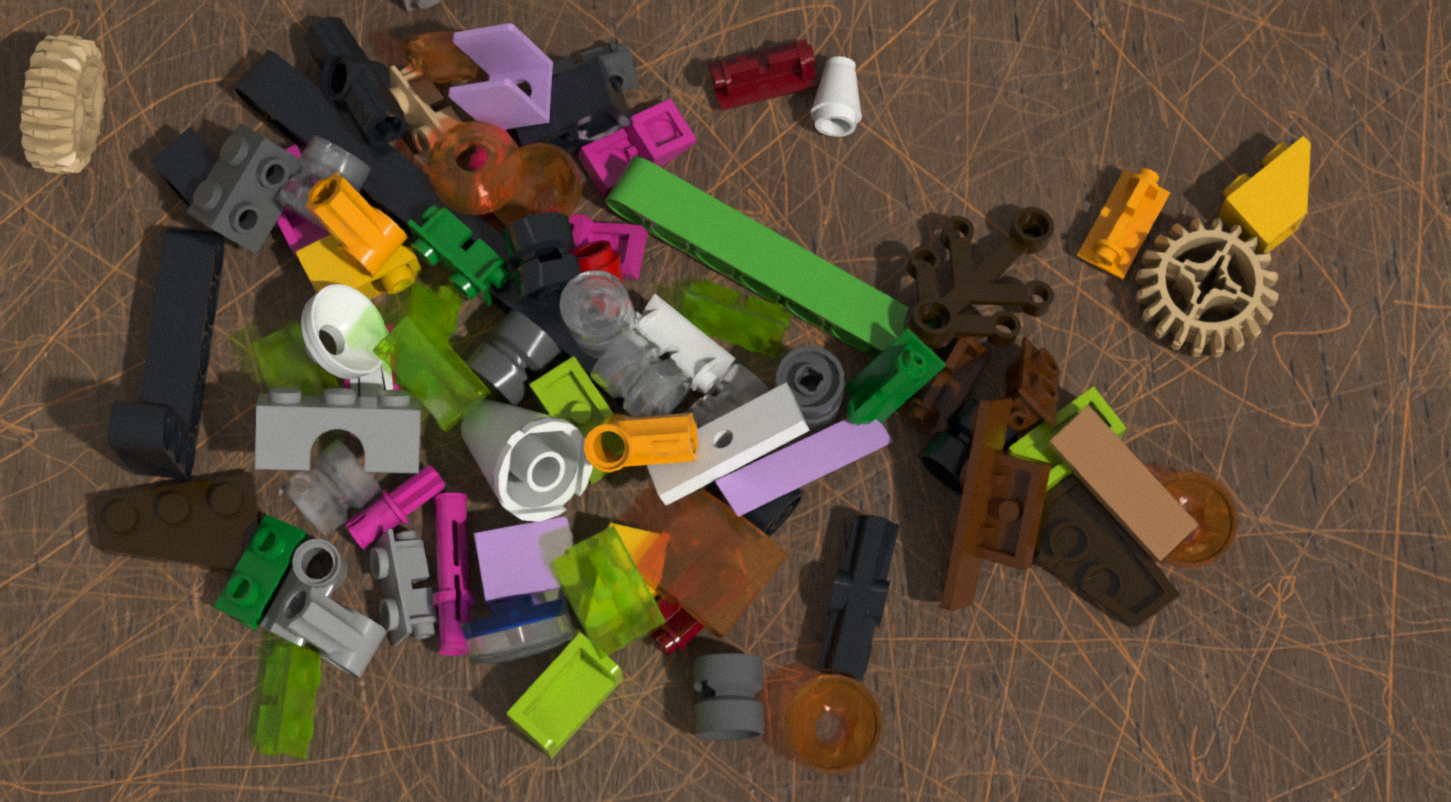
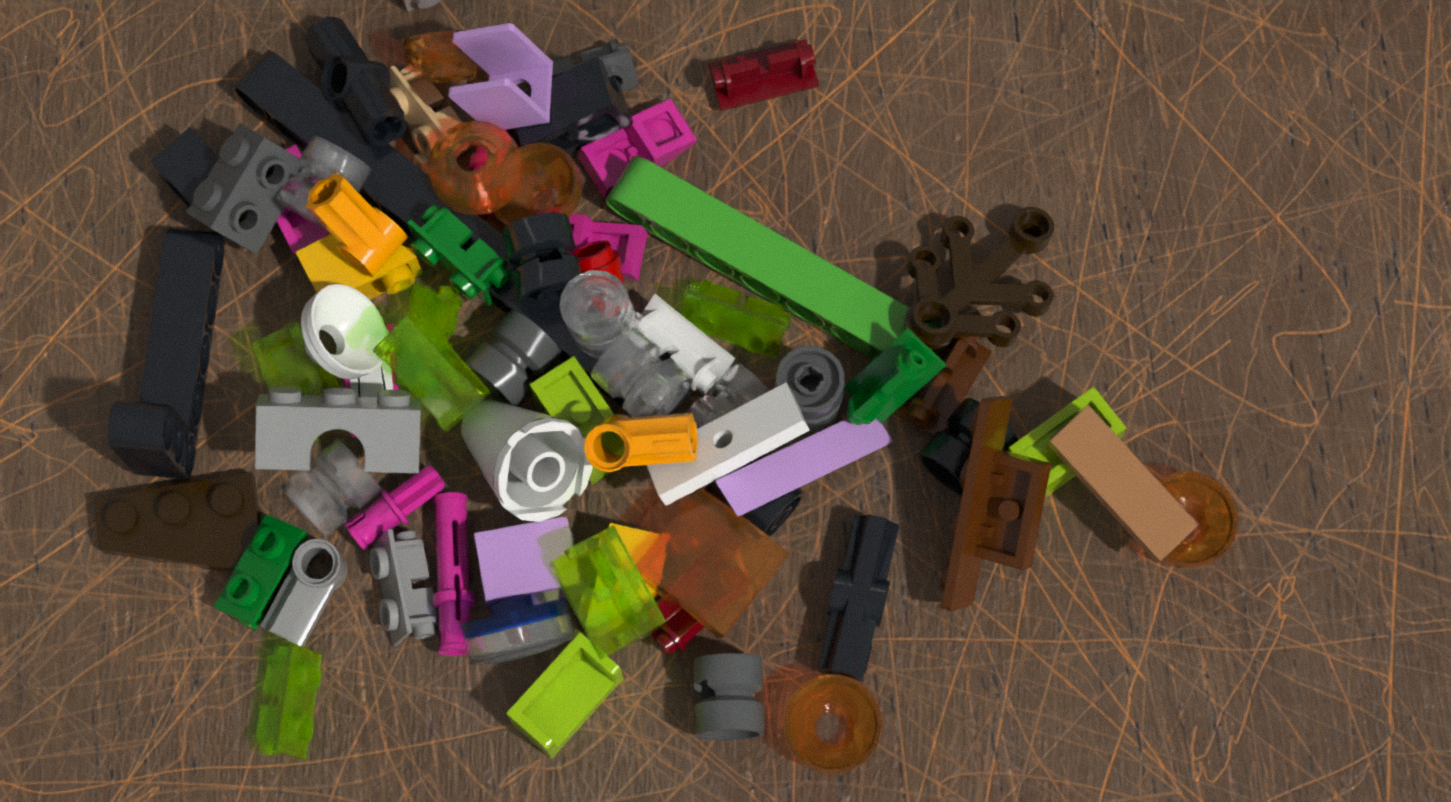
tan gear [19,34,106,174] -> none
light grey piece [279,583,387,678] -> none
white cone [811,56,862,137] -> none
reddish brown hinge [1006,337,1060,430] -> none
dark brown wing [1033,473,1180,629] -> none
light orange hinge [1077,168,1171,280] -> none
tan gear [1135,217,1279,358] -> none
yellow slope [1218,136,1311,255] -> none

